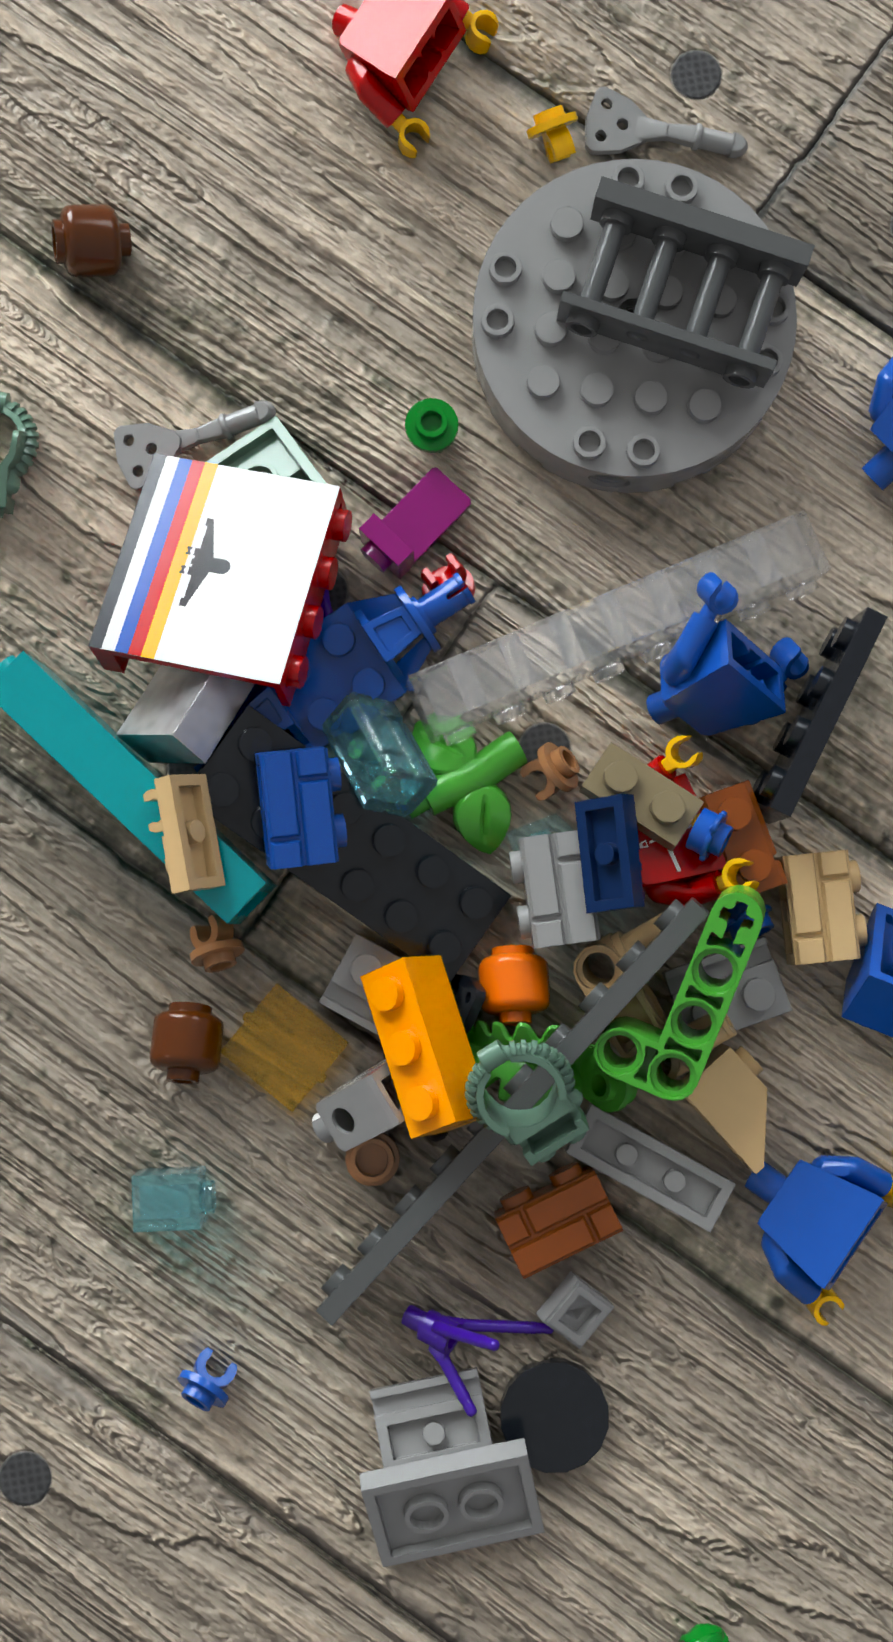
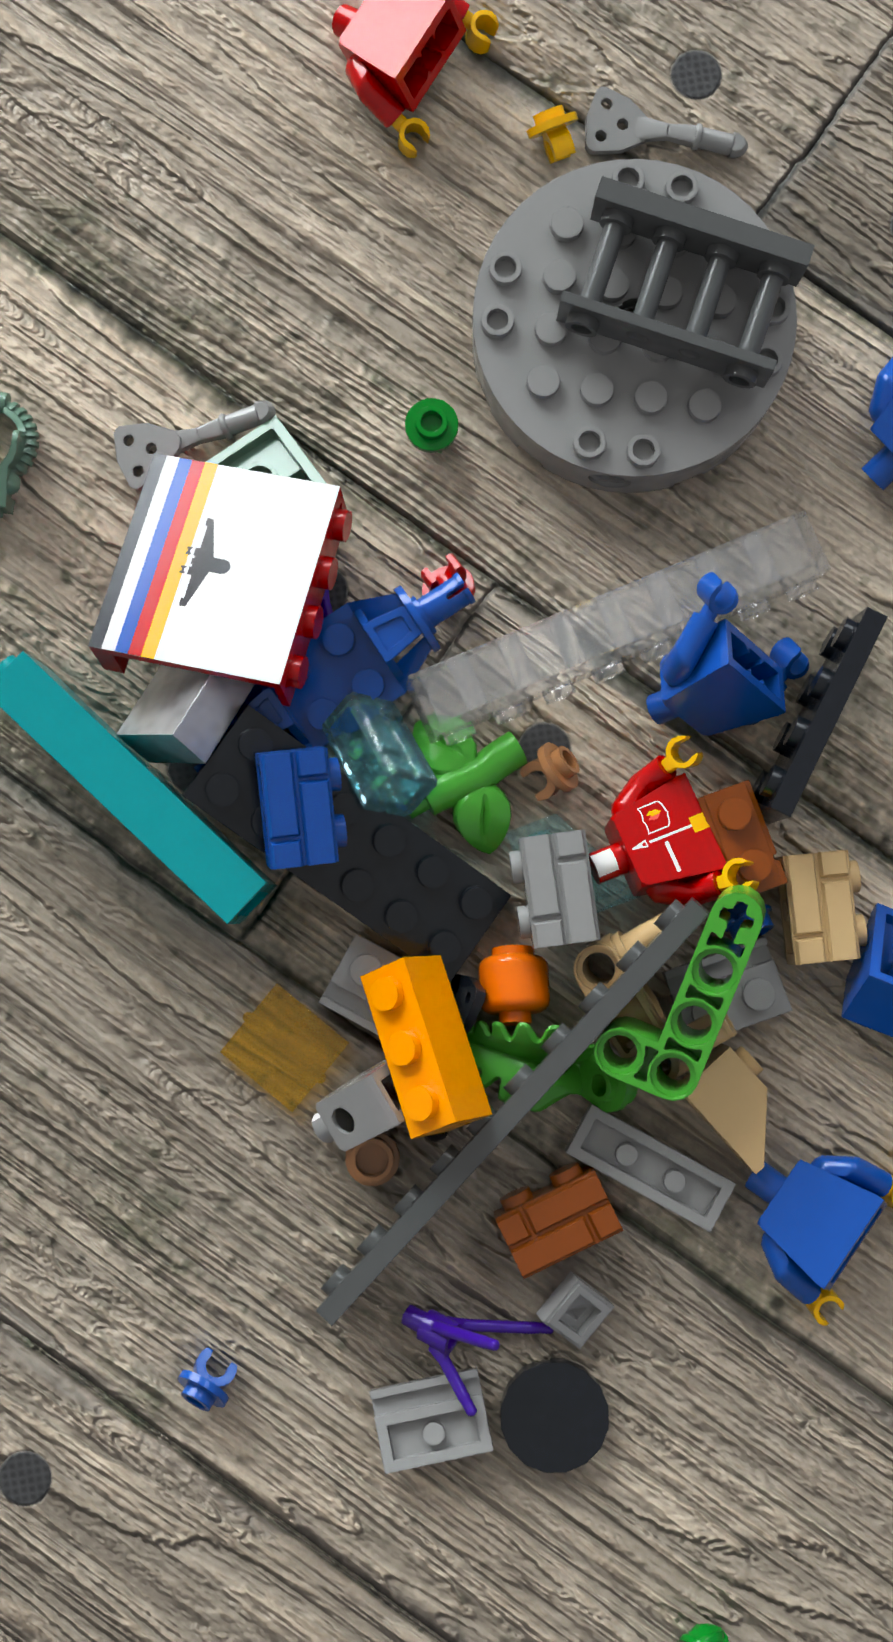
reddish brown head [51,204,132,277] -> none
clear light blue brick [131,1166,216,1233] -> none
tan plate [143,774,226,894] -> none
reddish brown head [150,1002,224,1085] -> none
medium nougat plate [190,915,245,973] -> none
magenta bracket [359,467,471,579] -> none
light grey plate [359,1438,545,1567] -> none
sand green piece [464,1039,590,1166] -> none
dark blue plate [574,794,645,914] -> none
dark tan plate [579,742,704,852] -> none
blue plate [686,808,734,861] -> none

